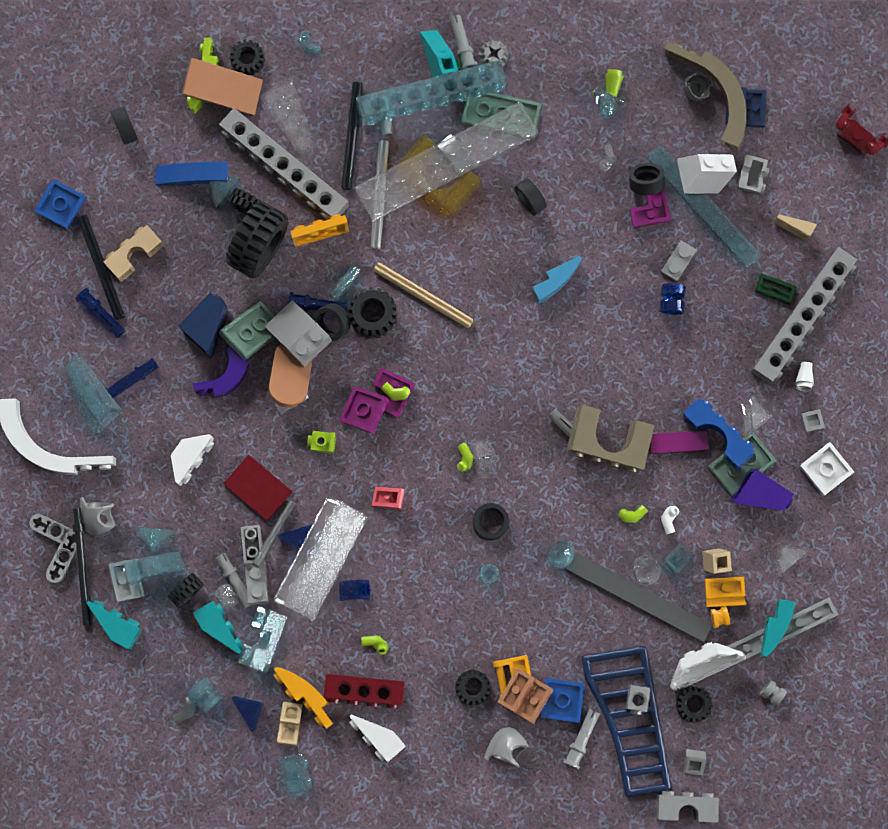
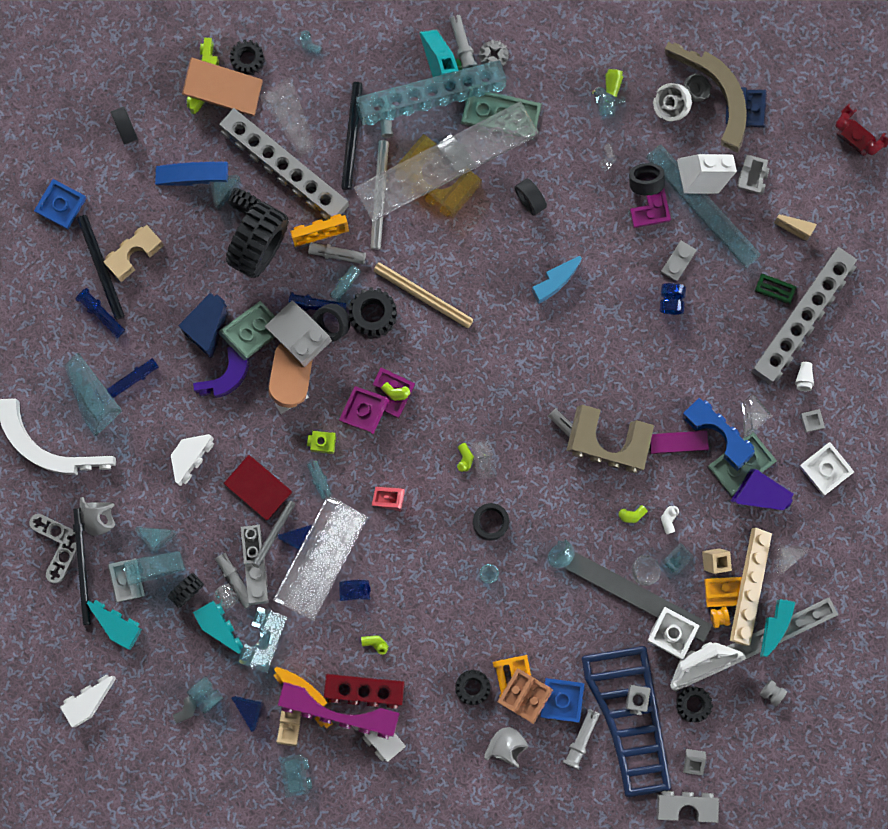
none -> white slope [60,675,116,727]
none -> magenta arch [278,682,400,739]
none -> clear light blue pin [307,460,333,500]
none -> light grey pin [308,242,366,265]
none -> white slope [648,607,700,660]
none -> white cylinder [653,83,692,121]
none -> tan plate [730,528,772,646]

